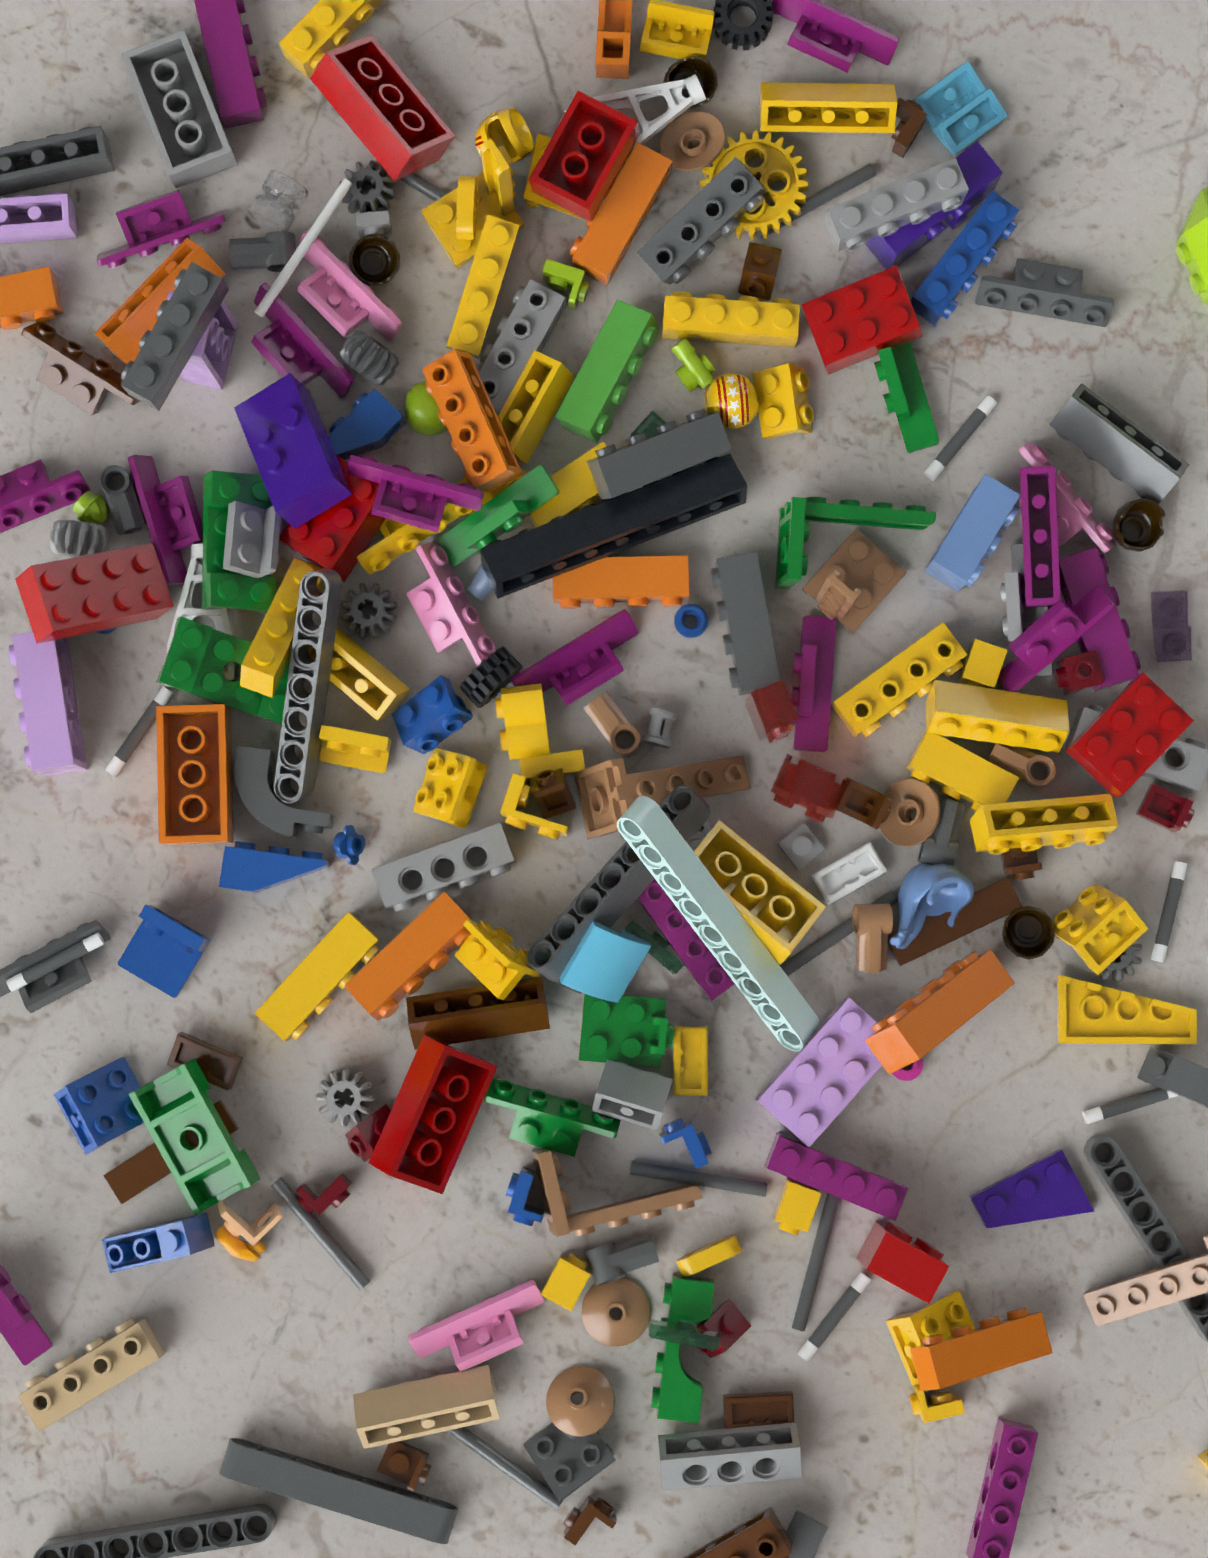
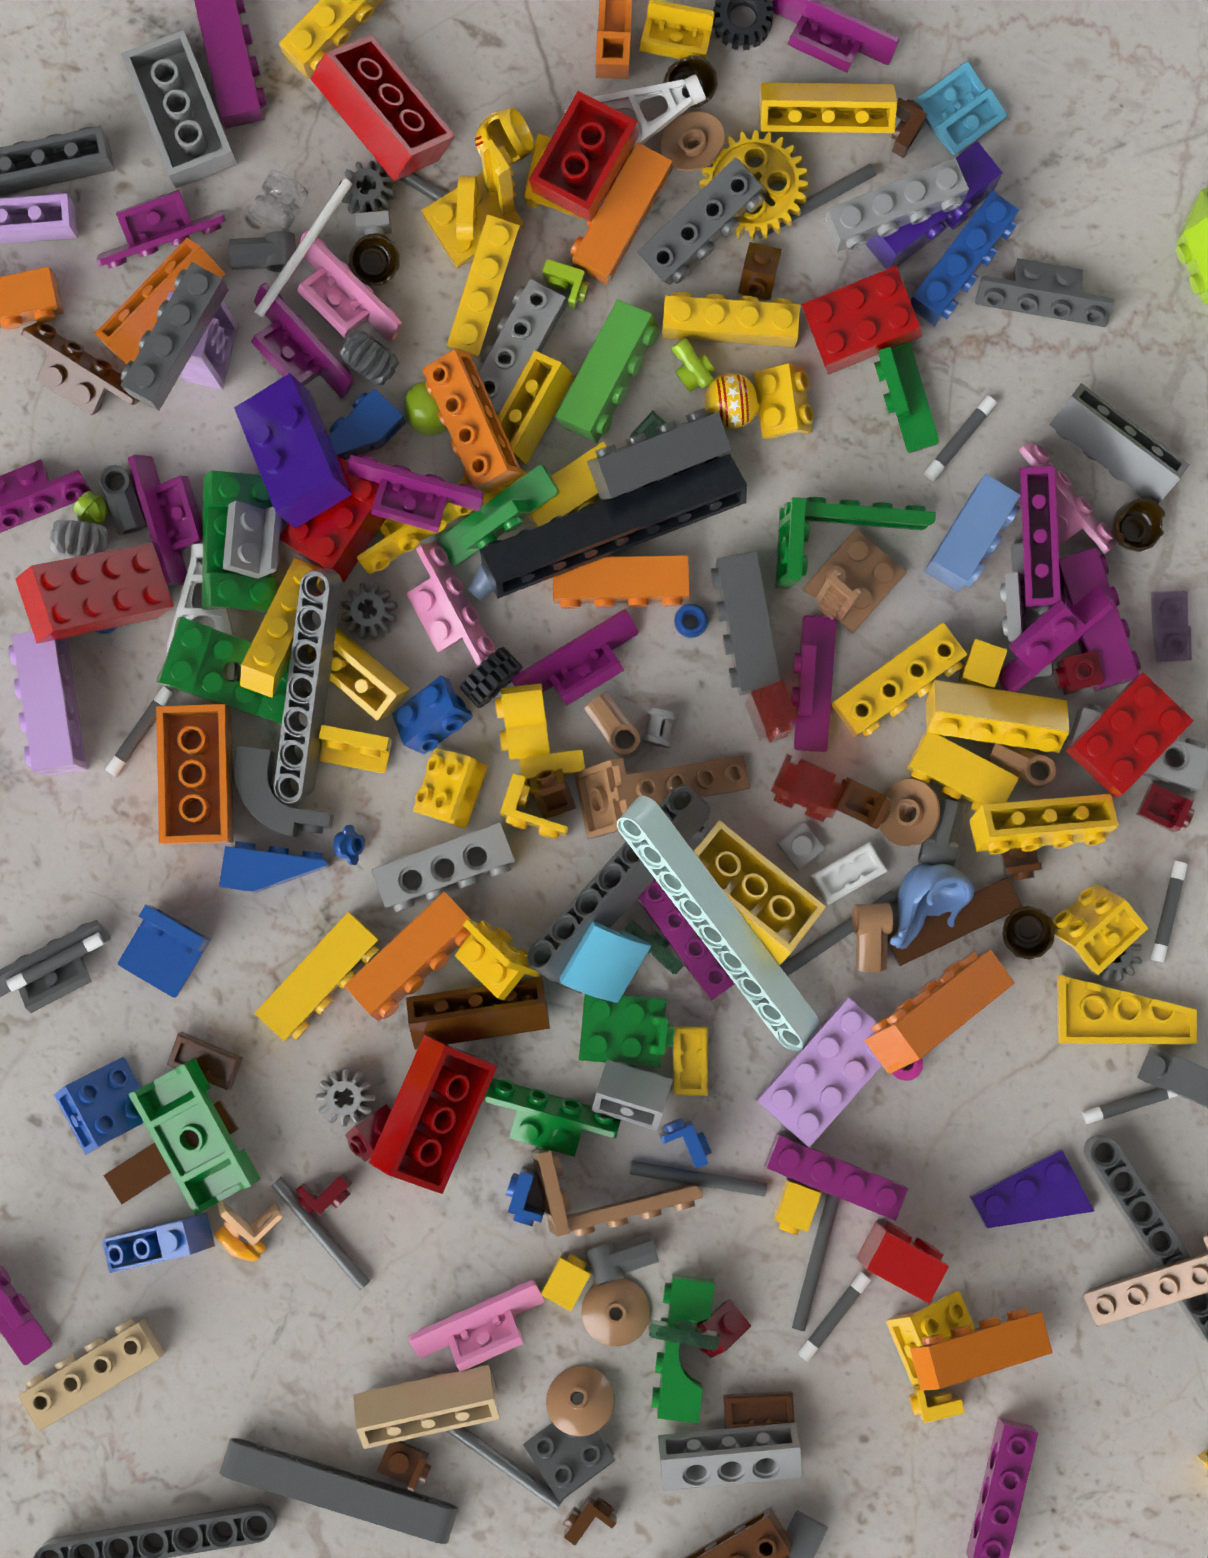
yellow beam [676,1234,742,1277] -> none

